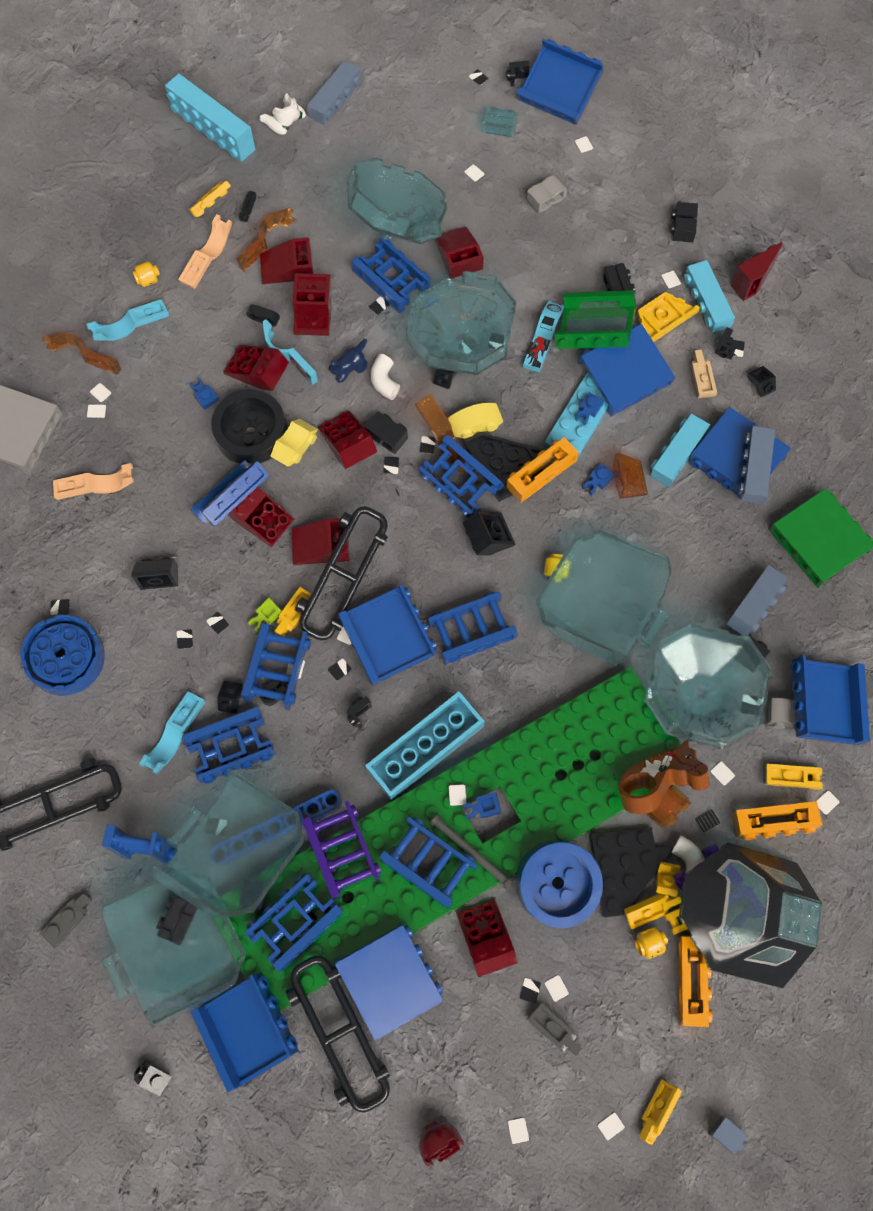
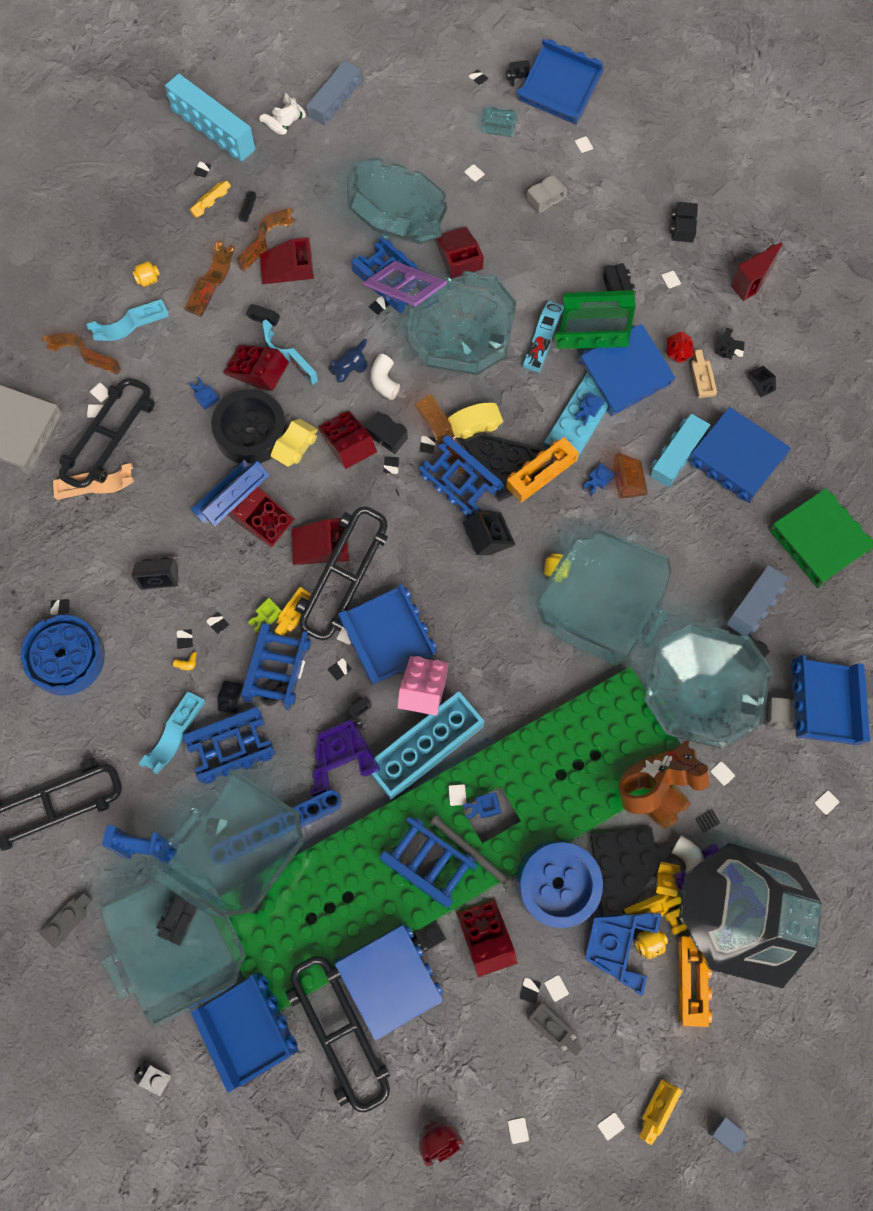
light nougat piece [178,214,232,289] -> none
blue fence [245,873,344,973] -> none
dark red bracket [292,273,332,336] -> none
dark purple fence [302,801,382,900] -> none
blue fence [428,591,517,665] -> none
black bracket [433,359,460,389] -> none
yellow wing [637,292,700,342] -> none
medium azure brick [684,260,735,333] -> none
light orange brick [732,801,822,840] -> none
sand blue brick [738,426,775,505] -> none
yellow plate [765,764,823,790] -> none
none -> black bar [59,378,155,488]
none -> yellow animal [173,652,197,670]
none -> clear orange piece [185,240,234,317]
none -> black sticker [194,162,211,178]
none -> dark purple wing [311,720,380,797]
none -> medium lavender door [363,261,447,306]
none -> bright pink brick [398,656,449,715]
none -> black bracket [413,921,446,952]
none -> blue wing [585,912,661,996]
none -> red brick [666,331,694,363]

